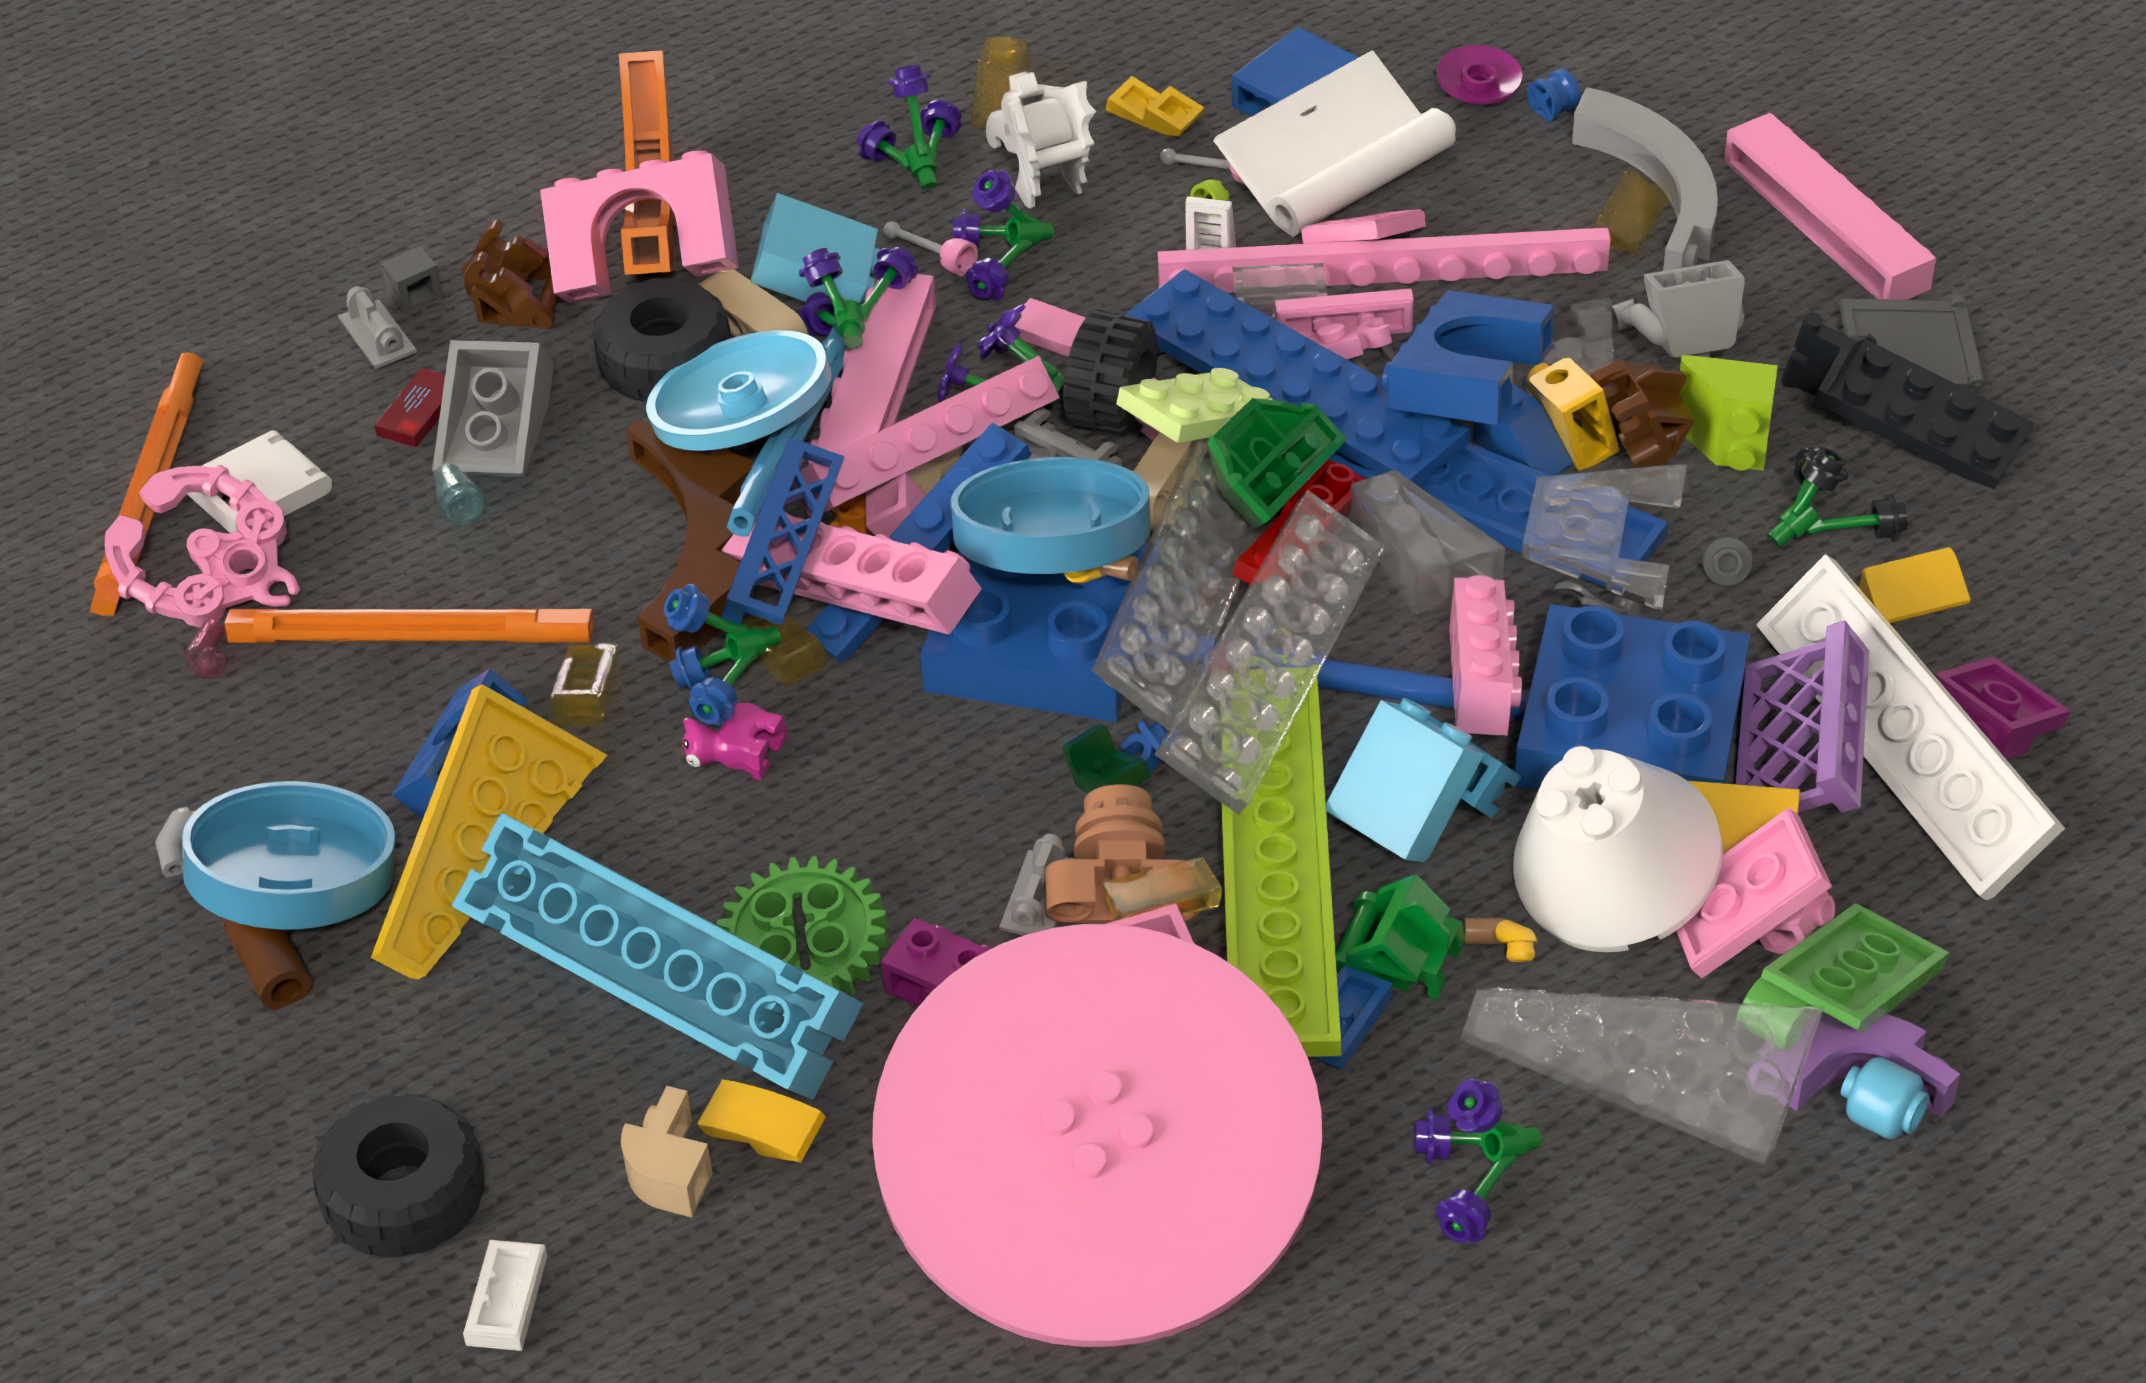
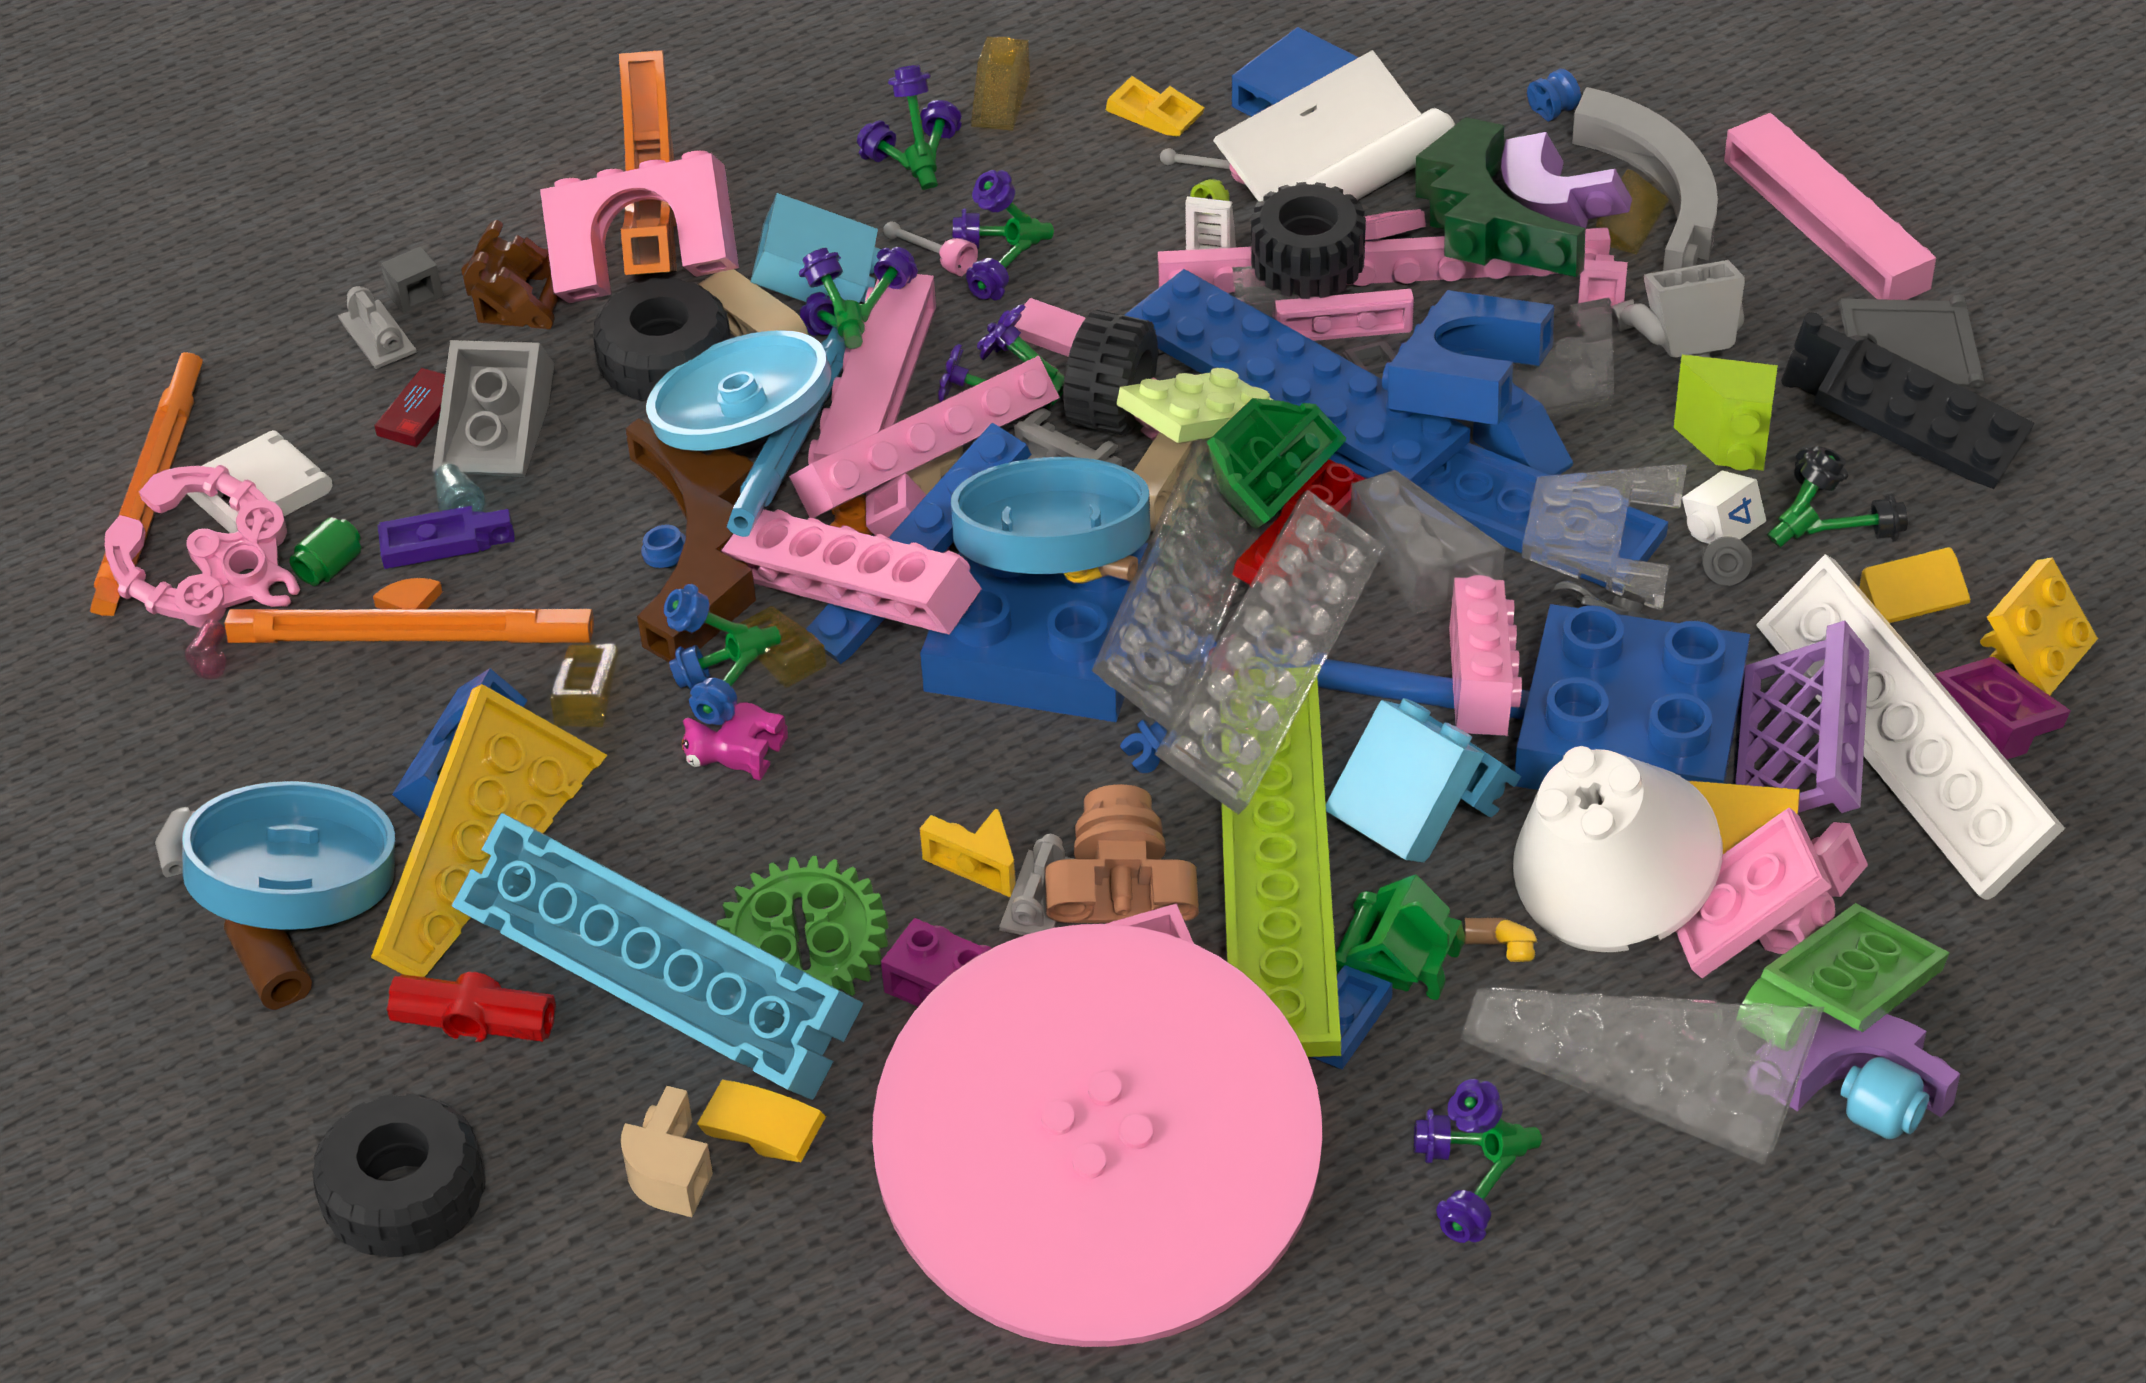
white plate [463,1240,547,1351] -> none
blue fence [722,437,844,625] -> none
white animal [986,72,1096,208] -> none
dark green bracket [1063,723,1151,793] -> none
clear yellow slope [1102,857,1222,921] -> none
bright pink plate [1307,317,1392,359] -> none
magenta dish [1437,45,1523,104] -> none
yellow torso [1527,358,1620,471] -> none
reddish brown piece [1591,359,1696,481] -> none
none -> green brick [289,517,361,586]
none -> orange tile [373,578,443,610]
none -> dark purple hinge [378,505,515,569]
none -> red piece [387,972,556,1042]
none -> blue plate [641,525,686,568]
none -> yellow slope [920,809,1016,897]
none -> black tyre [1251,182,1366,299]
none -> dark green arch [1416,117,1586,277]
none -> medium lavender arch [1501,132,1632,228]
none -> bright pink tile [1578,254,1628,308]
none -> white brick [1682,471,1766,544]
none -> bright pink tile [1811,822,1868,897]
none -> yellow plate [1980,557,2098,696]

